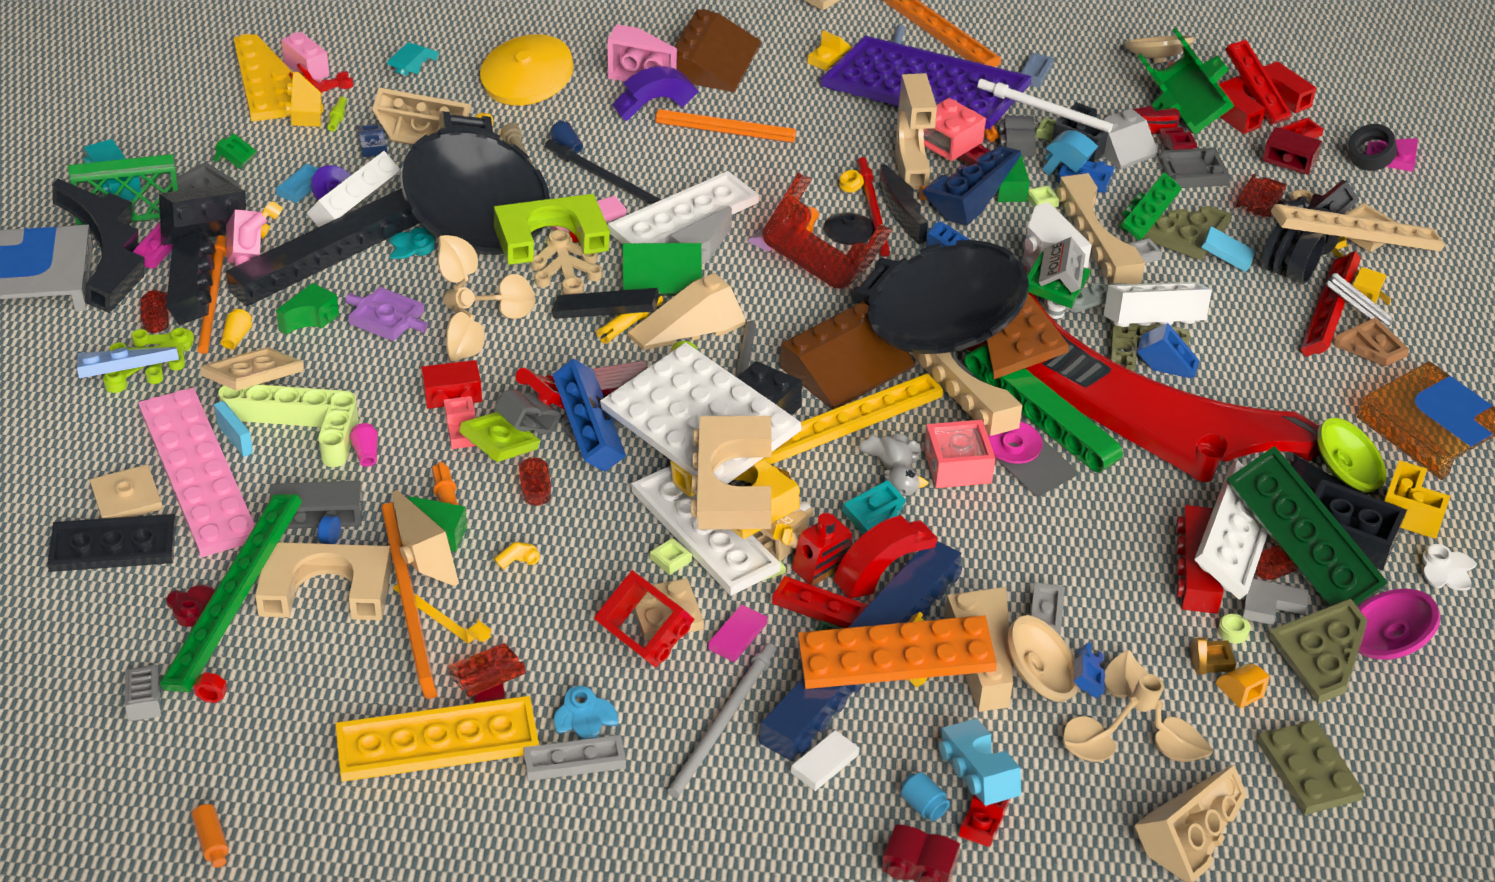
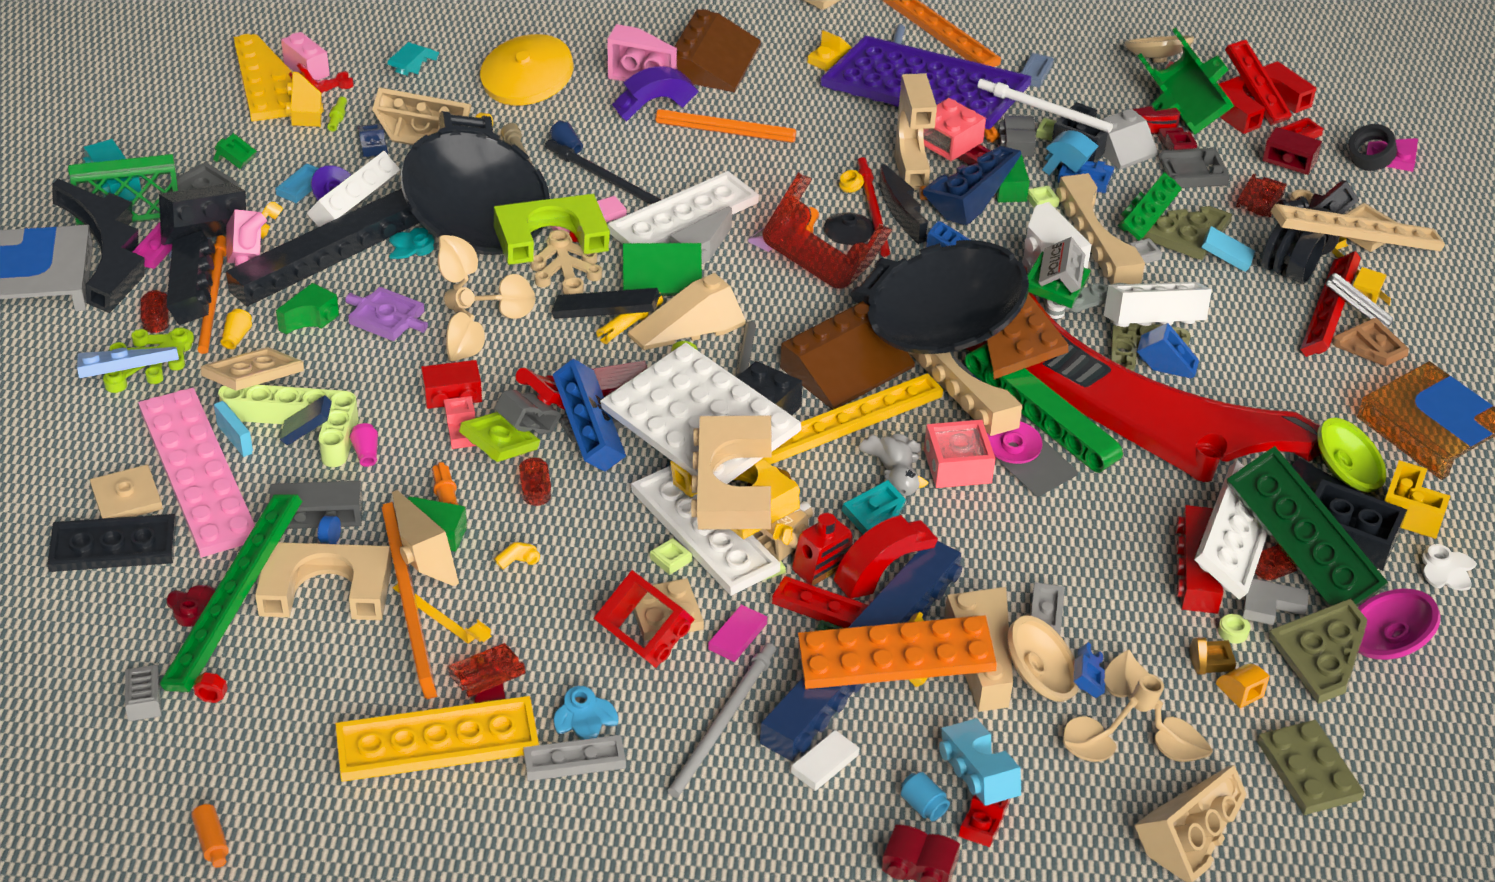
none -> dark blue tile [280,395,332,445]

